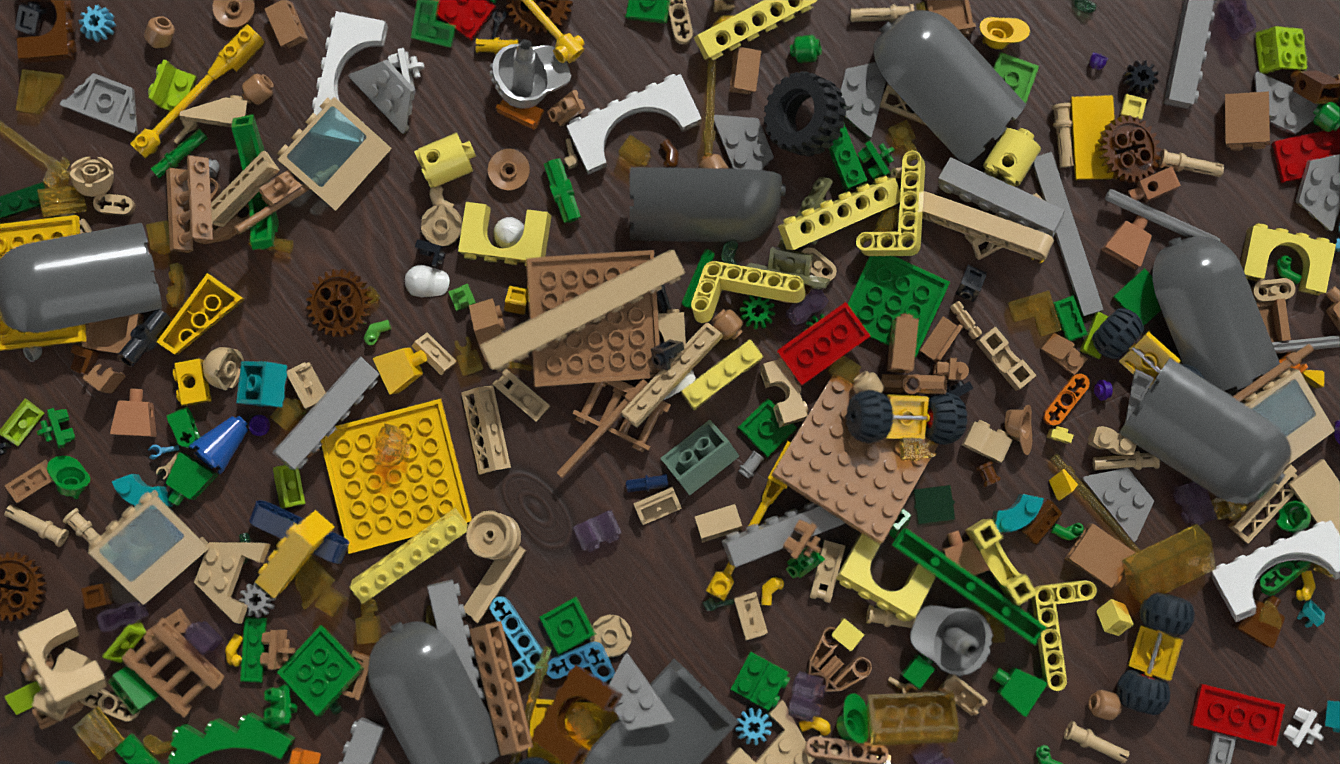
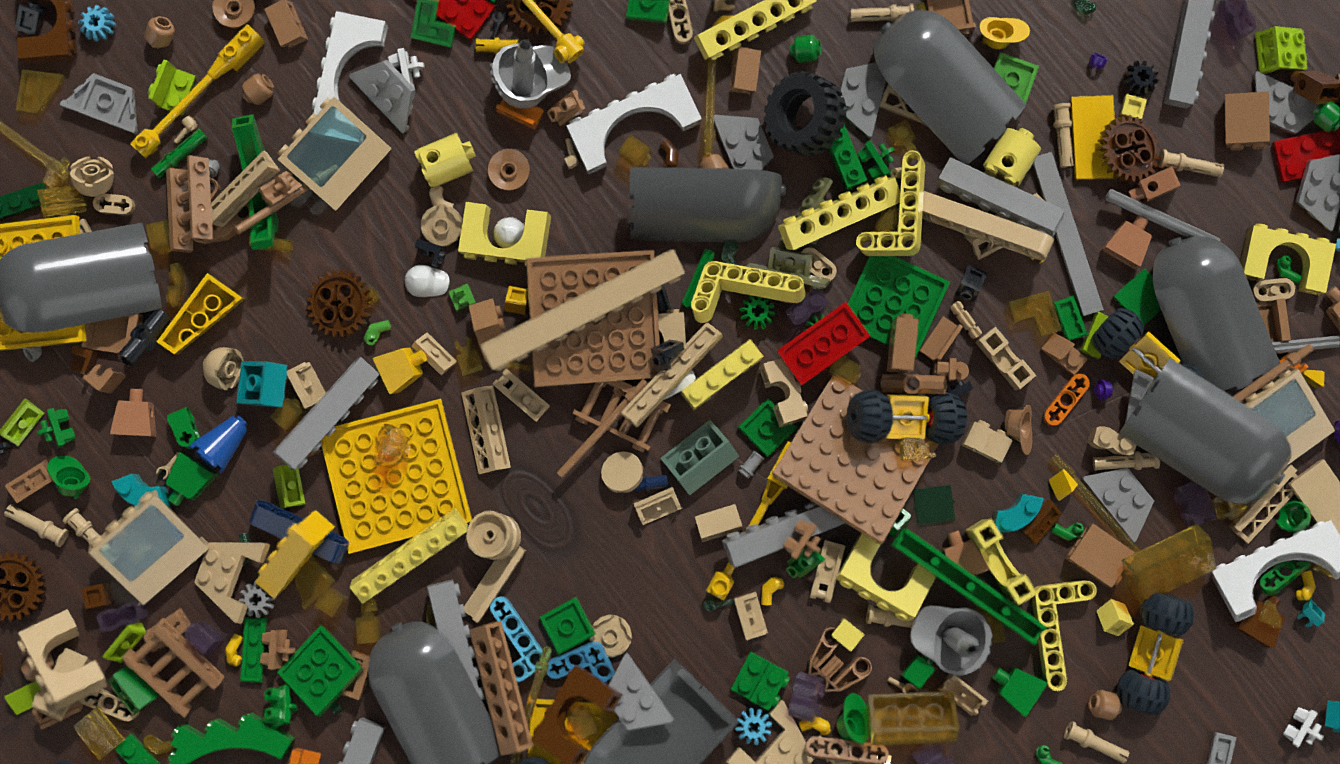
dark azure hand [148,445,179,460] -> none
yellow brick [173,359,211,406] -> none
tan slope [180,95,247,127] -> none
dark purple plate [249,415,270,436] -> none
green piece [544,158,581,223] -> none
clear purple brick [573,509,622,552] -> none
medium nougat head [712,309,743,340] -> none
tan head [853,371,884,394] -> none
reddish brown bush [975,460,1001,487] -> none
light yellow plate [1047,426,1073,444] -> none
red plate [1190,683,1285,746] -> none
none -> tan tile [601,451,643,493]

